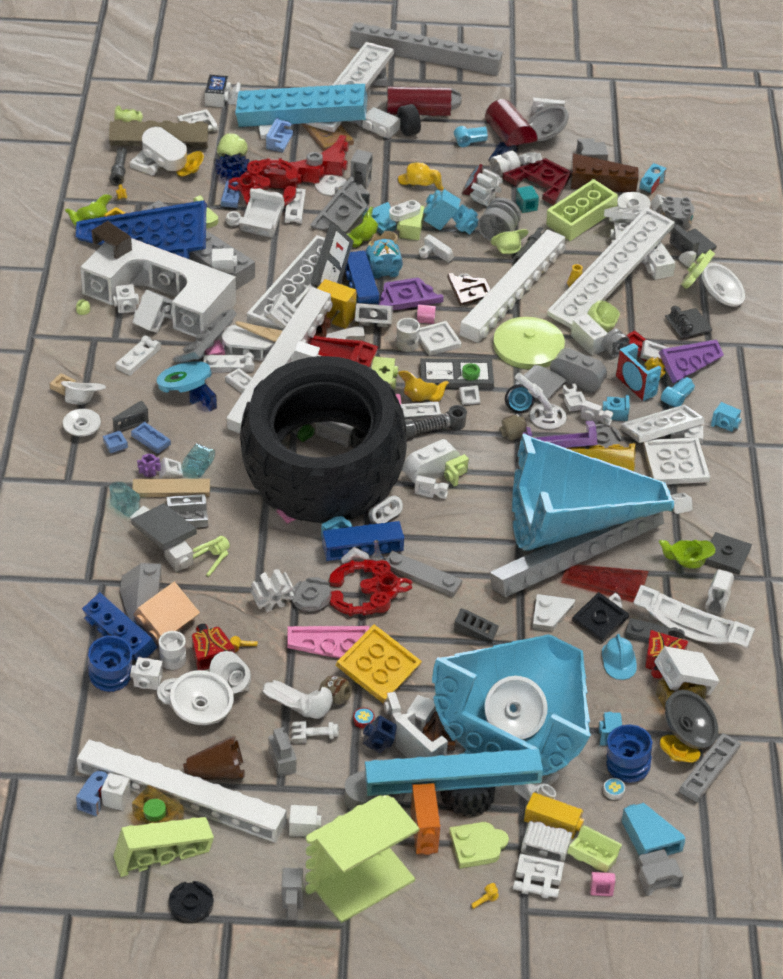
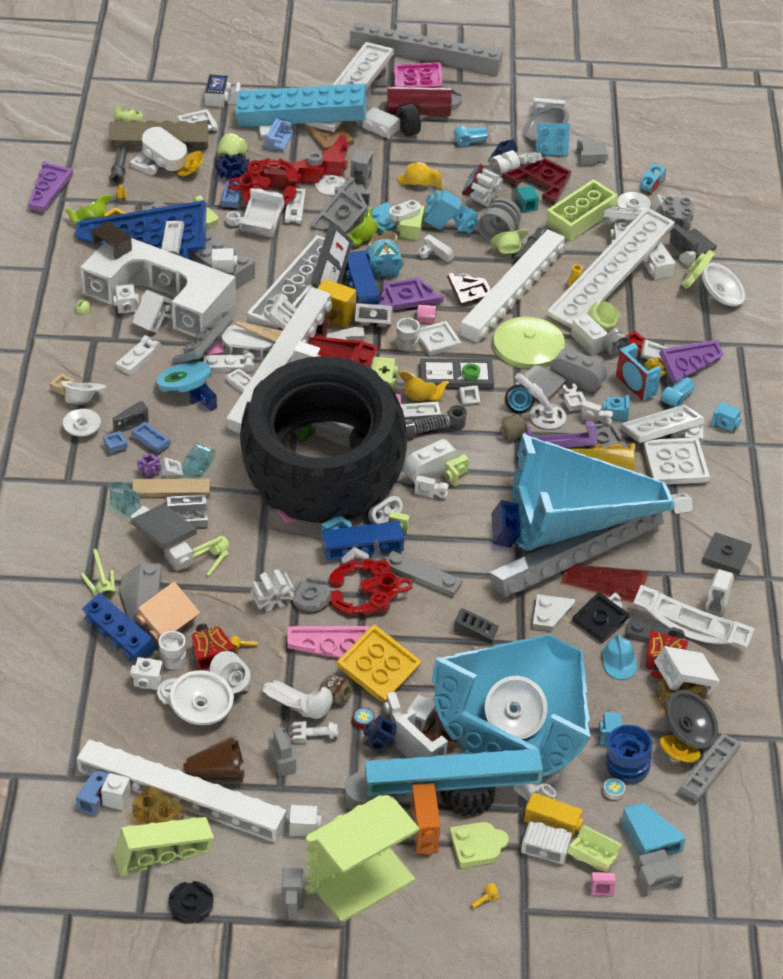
blue wheel [88,635,132,692] -> none
bright green tile [143,799,166,821] -> none
dark red brick [485,99,538,146] -> none
white plate [513,854,564,899] -> none
reddish brown wedge [571,153,639,192] -> none
lime hair [659,540,715,569] -> none
dark grey hinge [665,305,712,338] -> none
none -> medium lavender wing [28,161,73,213]
none -> yellowish green plant [81,549,116,600]
none -> white tile [161,221,184,255]
none -> yellowish green plate [389,511,410,534]
none -> dark pink plate [395,62,442,88]
none -> clear blue brick [491,500,521,548]
none -> medium azure hinge [535,123,570,156]

